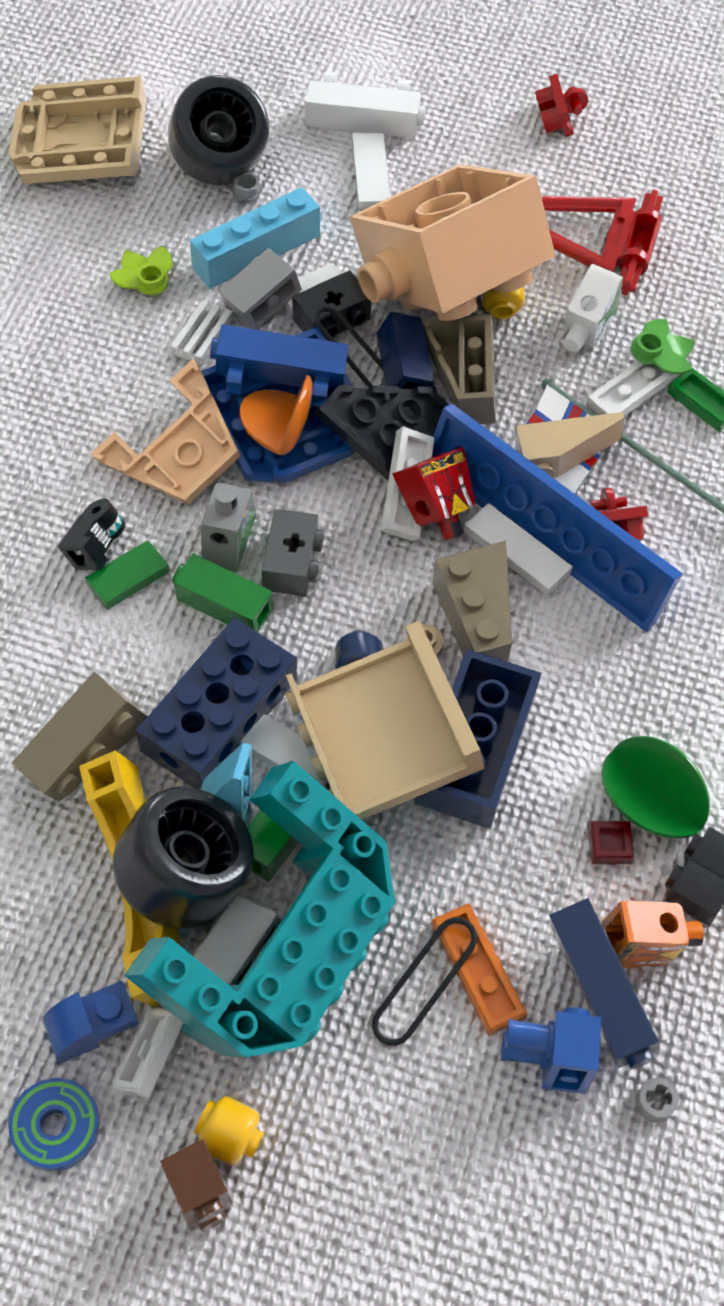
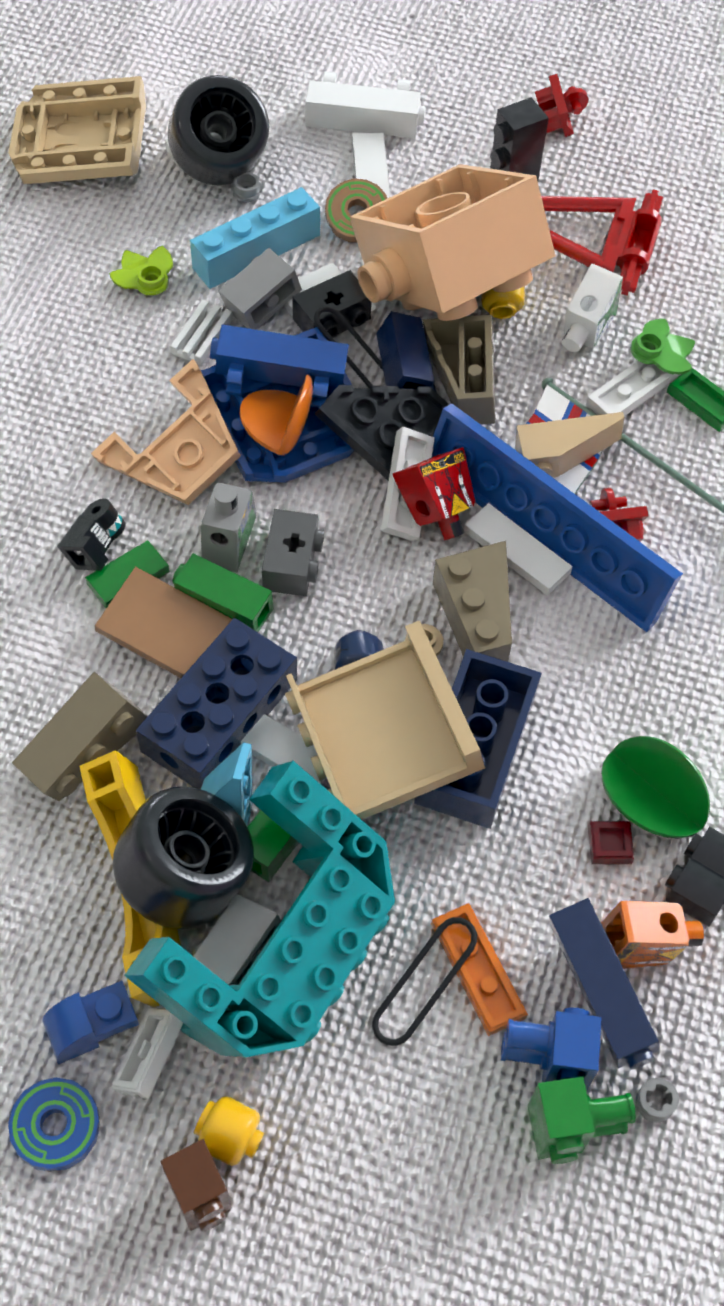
none -> medium nougat tile [95,566,232,678]
none -> medium nougat tile [325,179,387,243]
none -> black brick [490,97,549,181]
none -> green brick [527,1077,636,1164]

